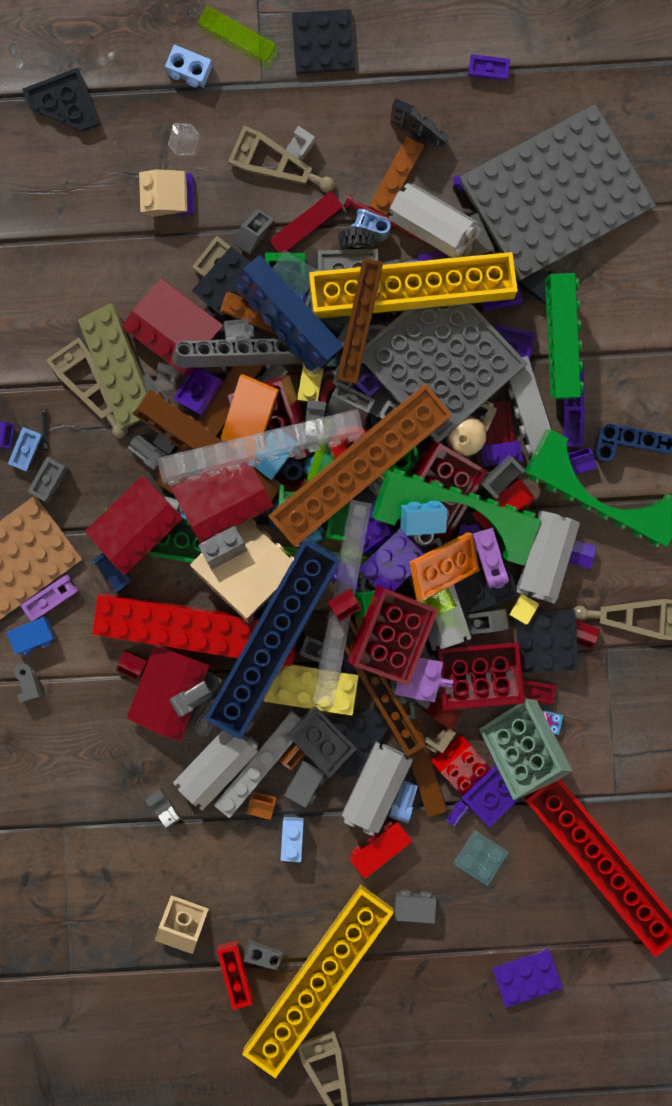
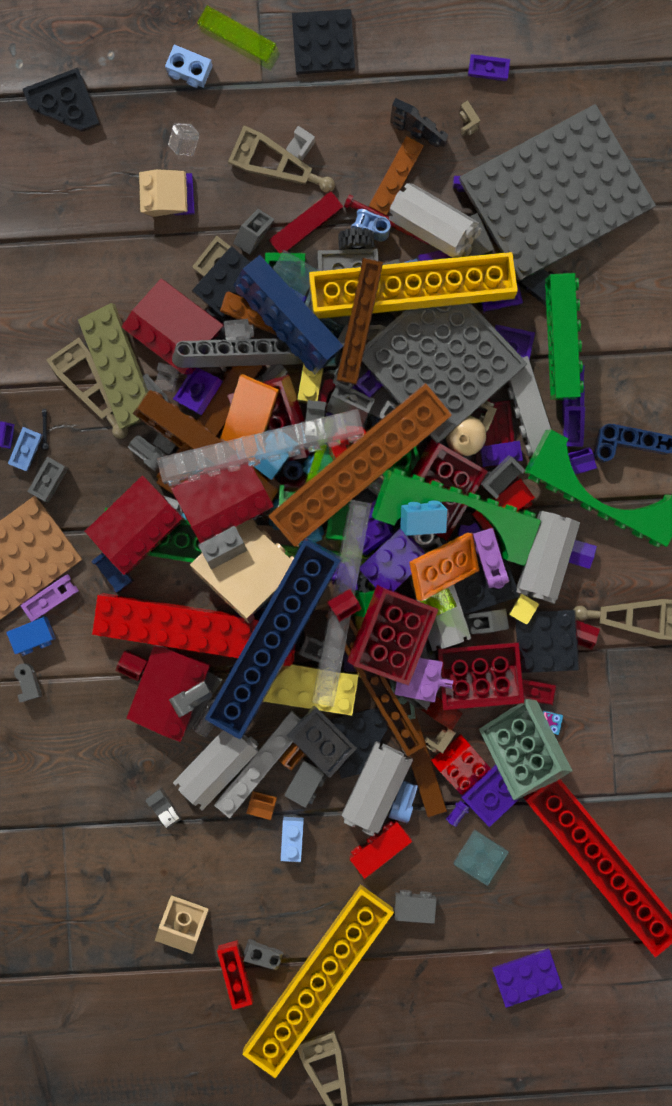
none -> dark tan bracket [459,100,481,136]

